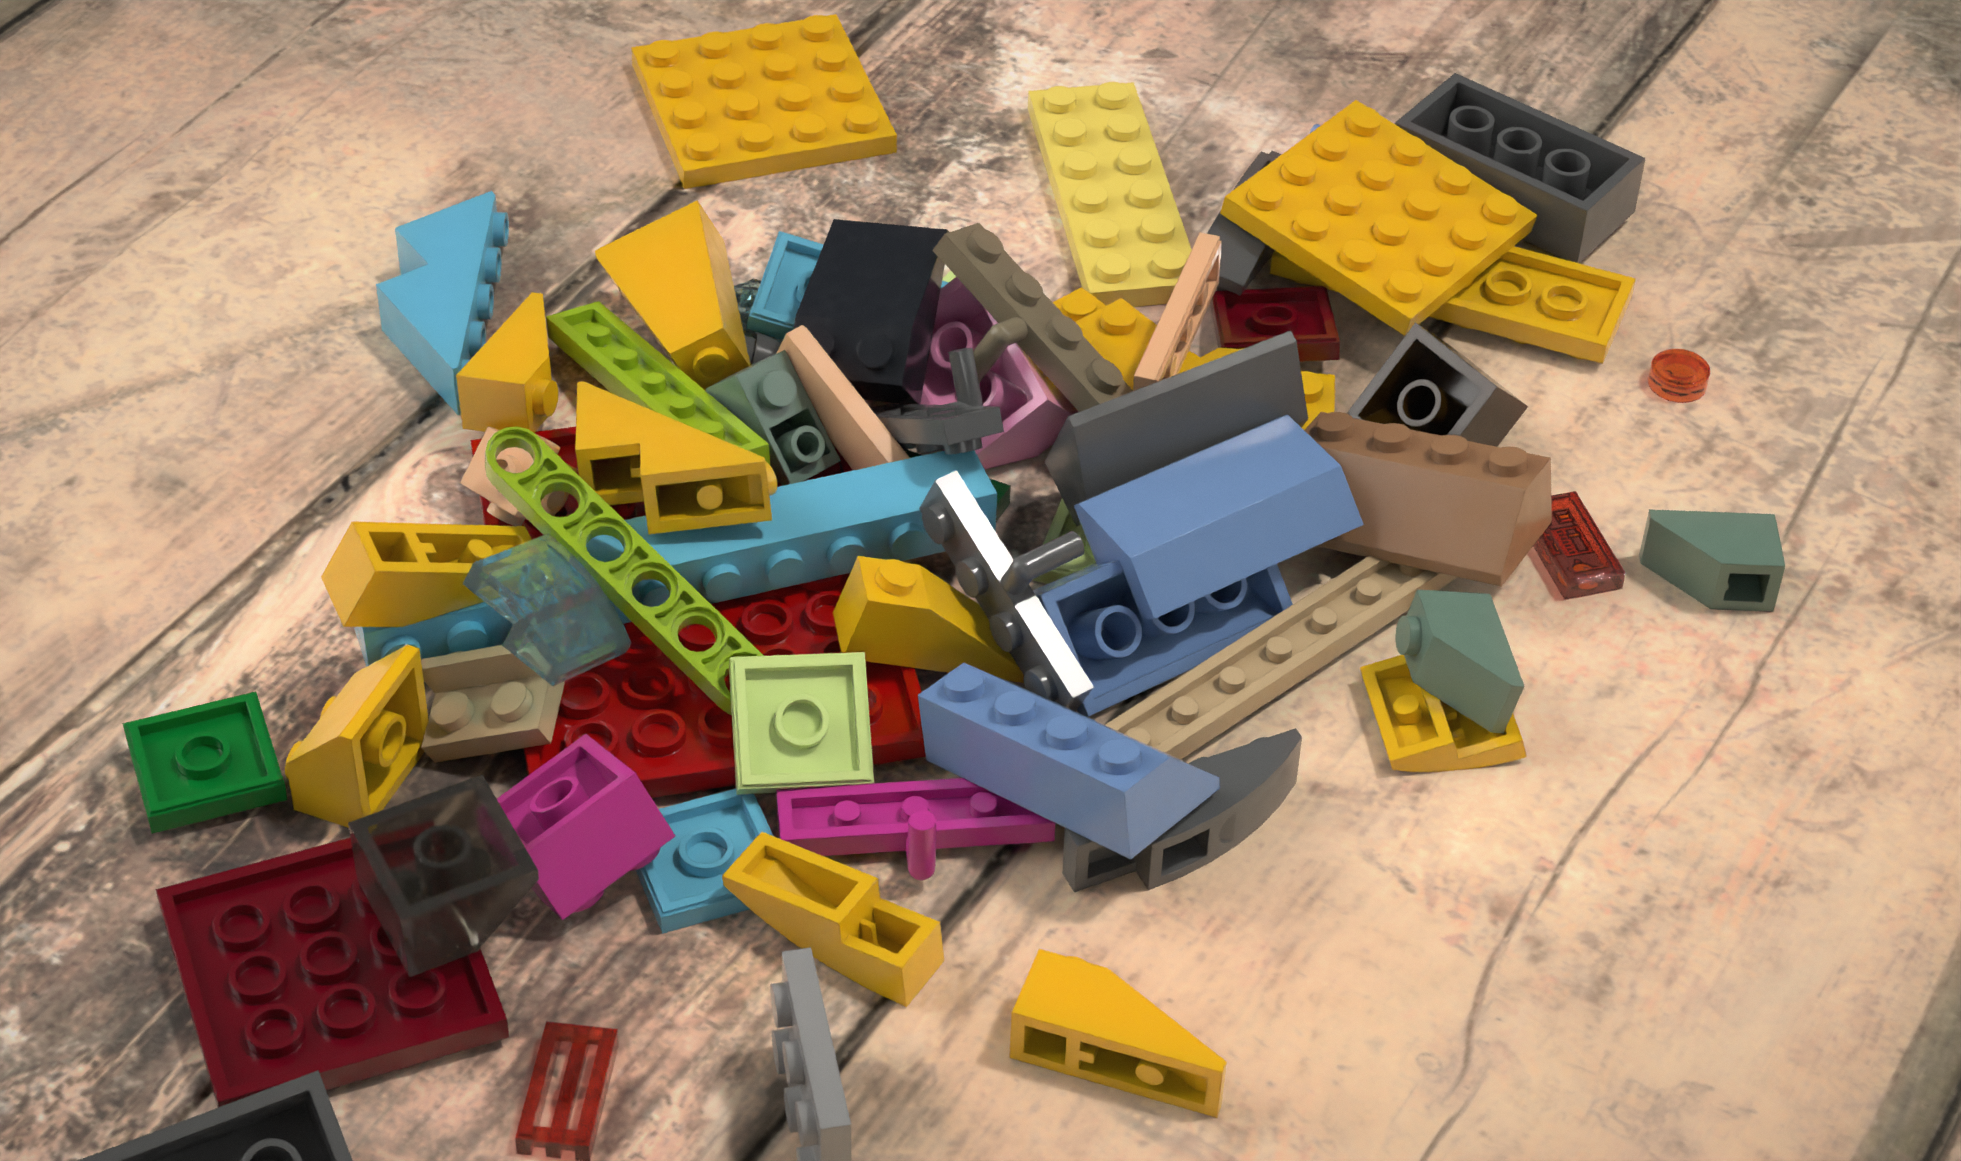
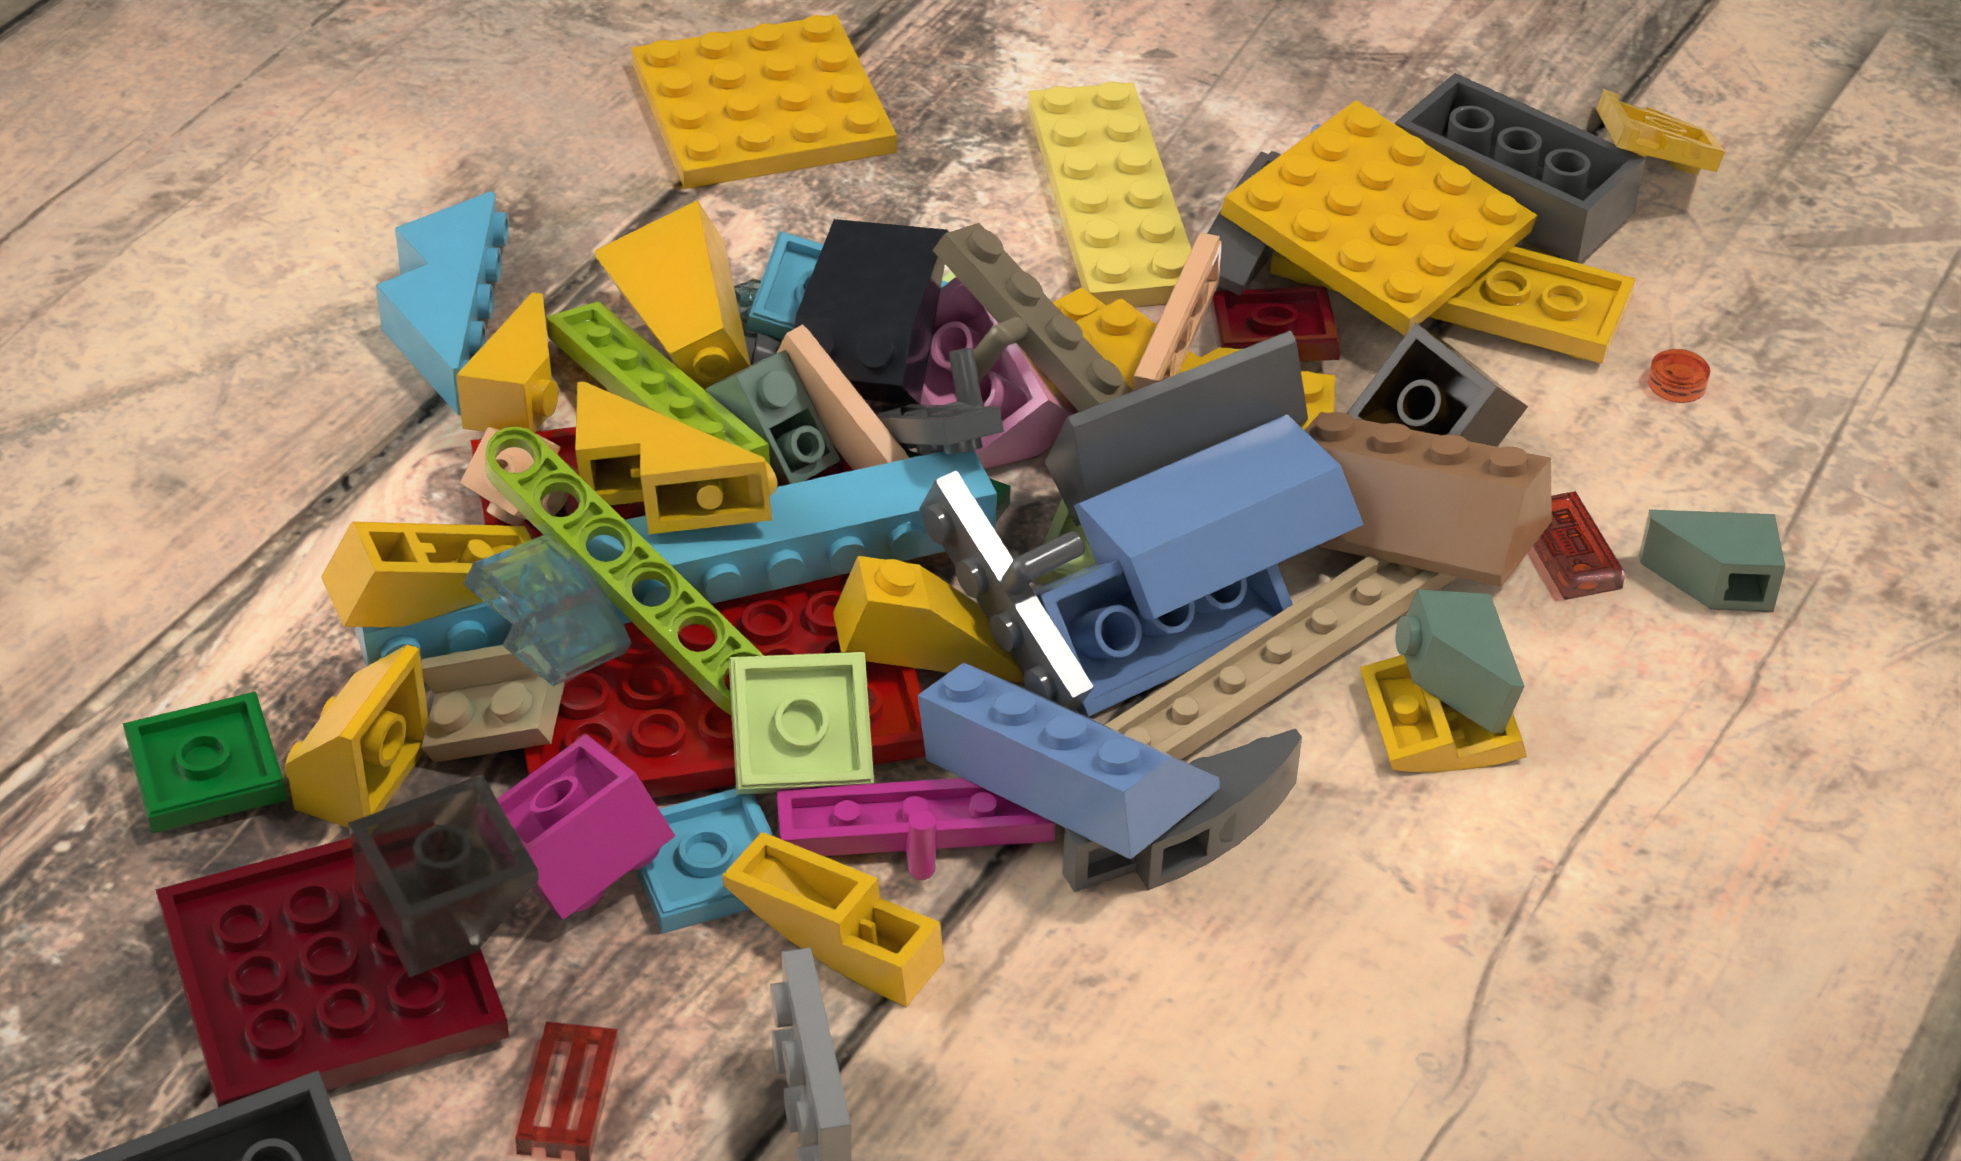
yellow slope [1009,949,1227,1118] -> none
none -> yellow wing [1596,89,1725,175]

